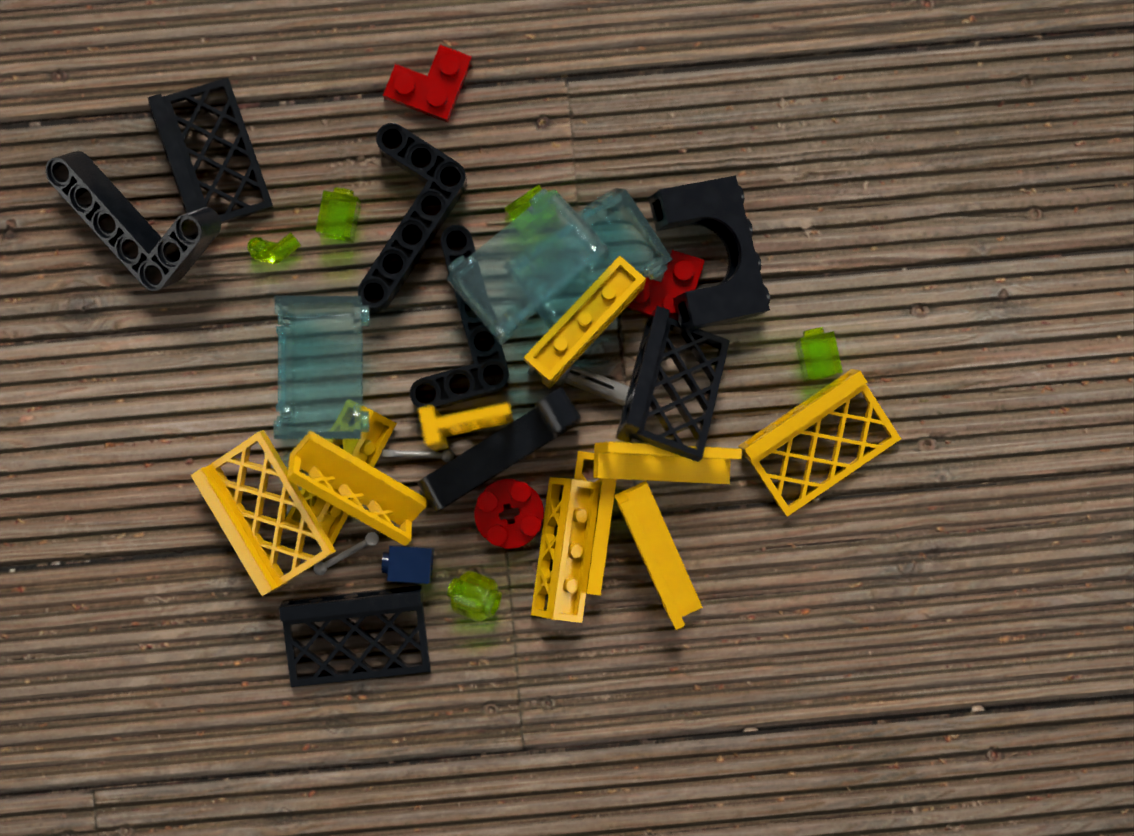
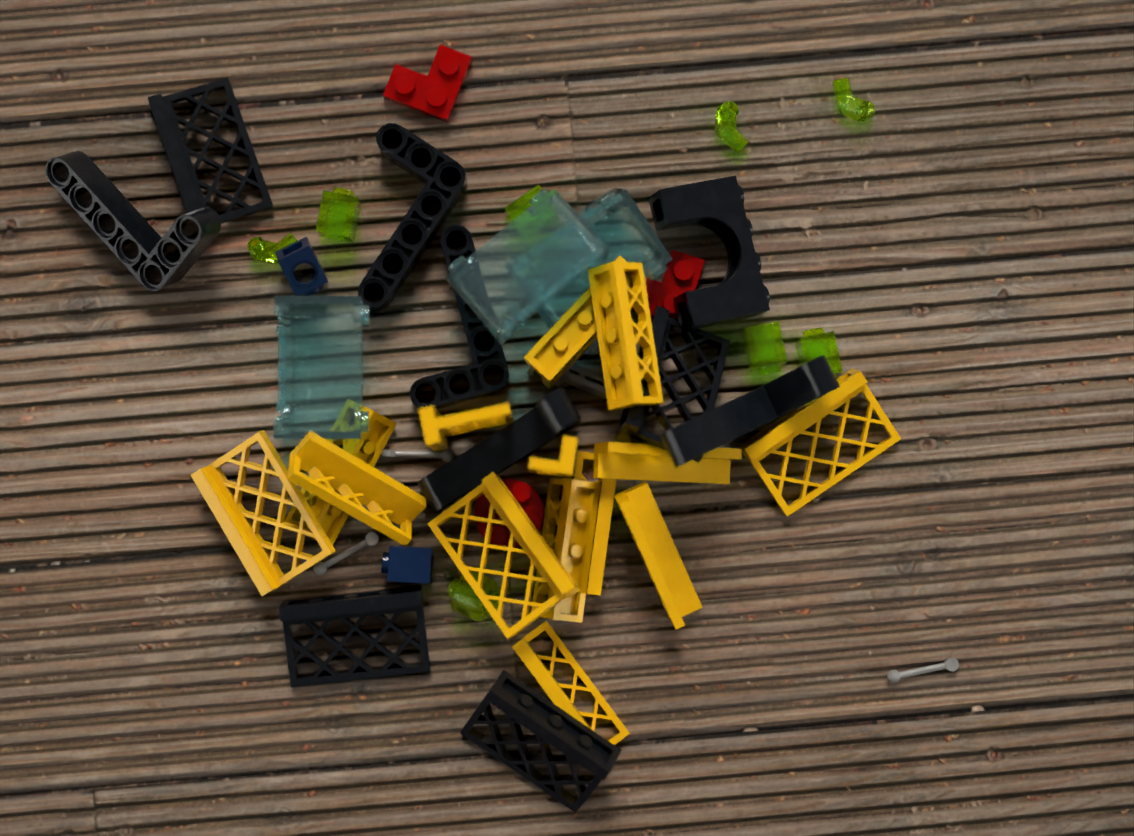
none -> dark blue brick [275,237,328,297]
none -> yellow fence [428,472,580,639]
none -> black fence [460,670,622,813]
none -> yellow fence [512,620,630,745]
none -> yellow fence [528,435,578,479]
none -> yellow fence [588,261,664,410]
none -> black beam [660,355,840,467]
none -> clear neon green arm [715,101,749,154]
none -> clear neon green brick [741,321,788,376]
none -> clear neon green arm [832,78,875,122]
none -> light grey hinge [887,657,959,683]

